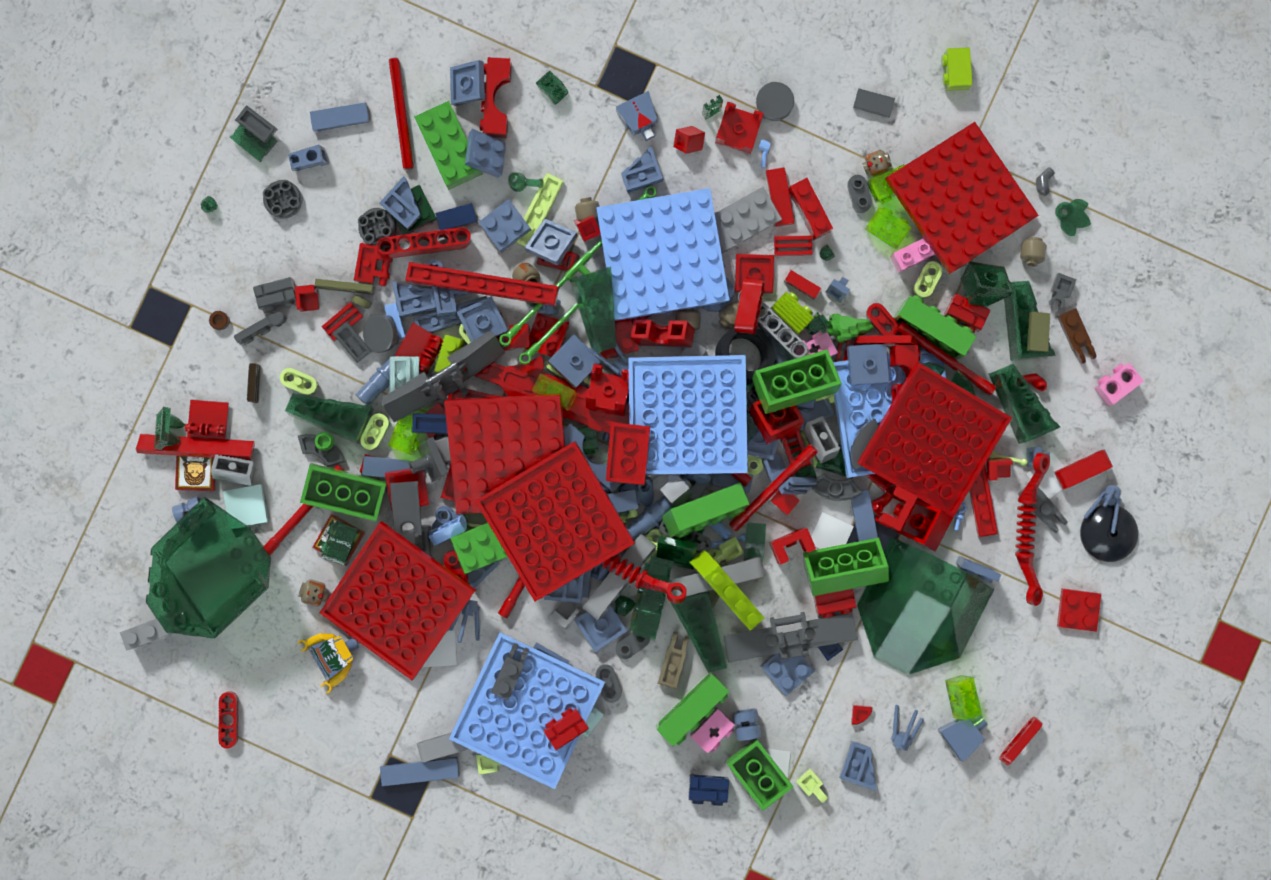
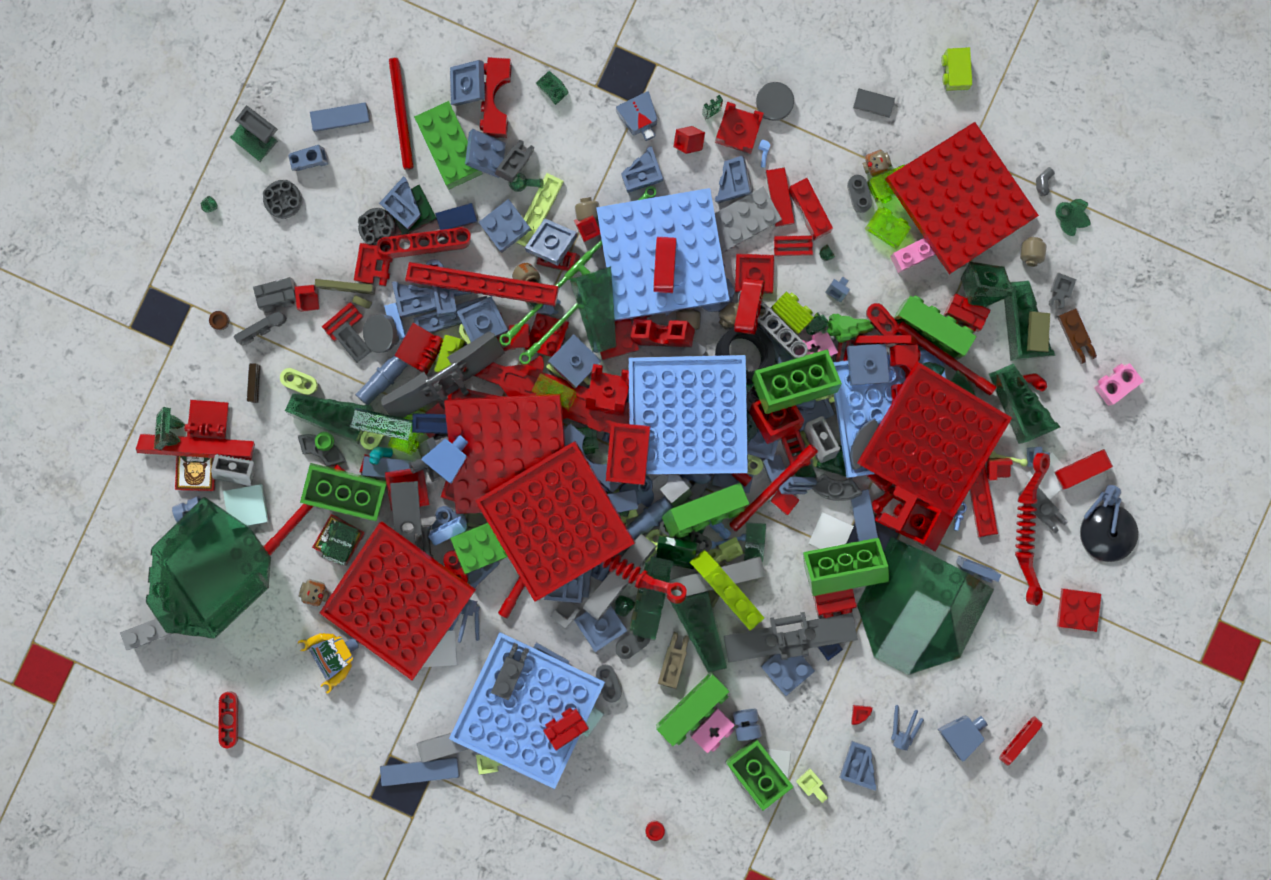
light aqua plate [390,356,419,393] -> none
sand blue plant [588,338,629,376] -> none
dark blue brick [688,774,729,806] -> none
red panel [768,527,816,565] -> none
red piece [784,270,821,300] -> none
yellowish green plate [913,261,942,298] -> none
clear neon green brick [945,675,982,720] -> none
none -> clear green plate [350,407,412,440]
none -> teal arm [369,447,393,465]
none -> medium blue torso [421,435,469,484]
none -> dark grey hinge [495,140,535,183]
none -> red tile [645,820,665,841]
none -> red beam [653,237,676,293]
none -> sand blue wing [715,156,752,203]

